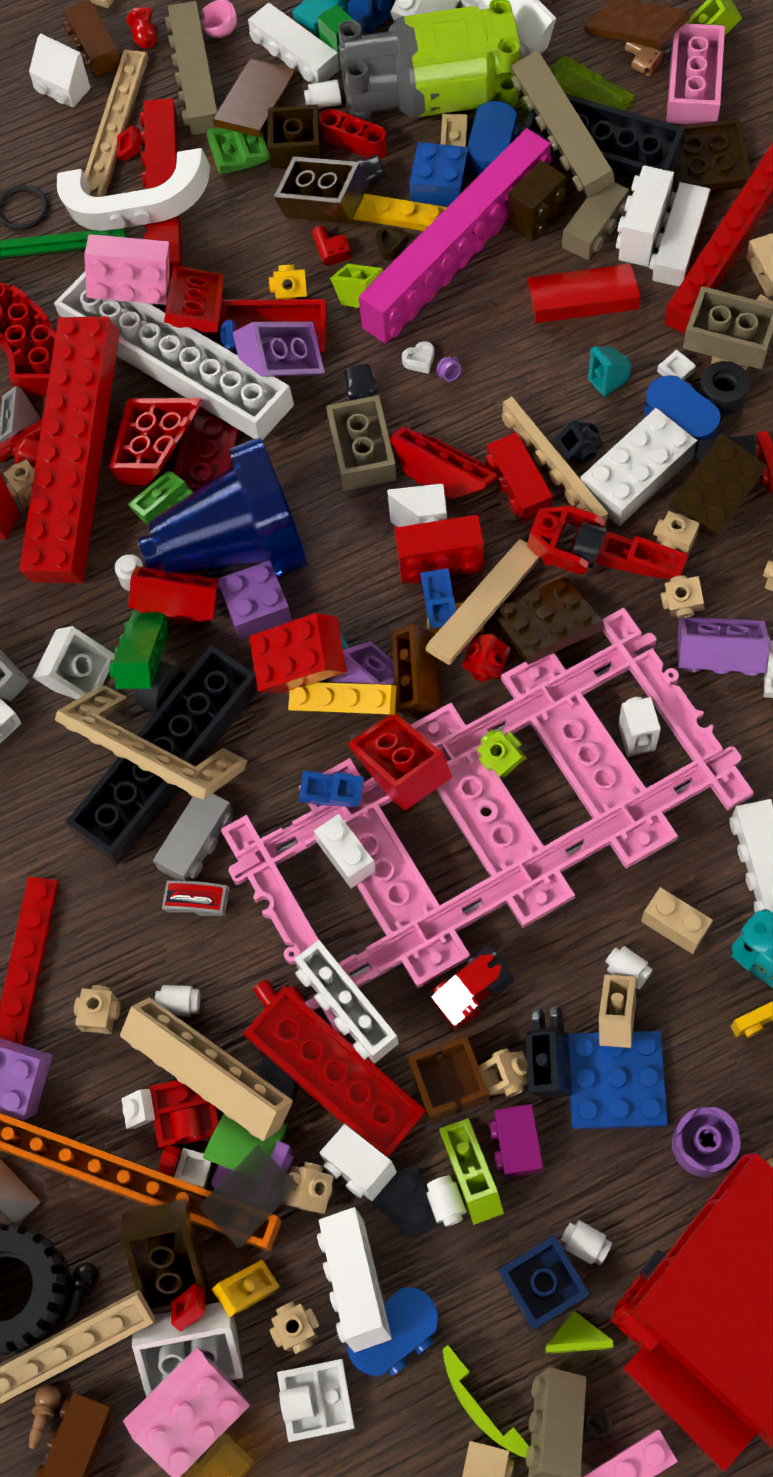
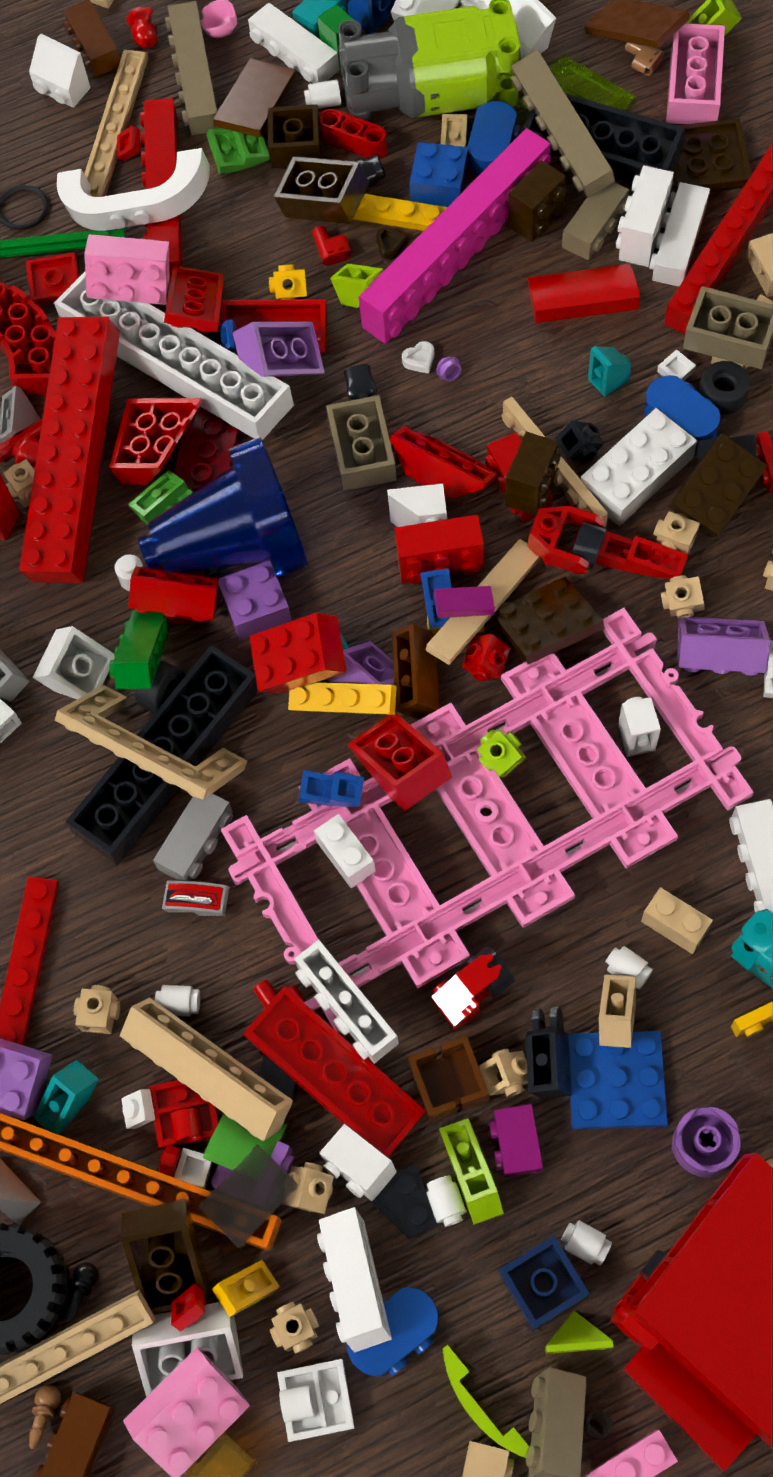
none -> red tile [26,252,80,307]
none -> teal slope [33,1060,99,1135]
none -> magenta tile [434,586,495,618]
none -> dark brown brick [505,431,561,516]

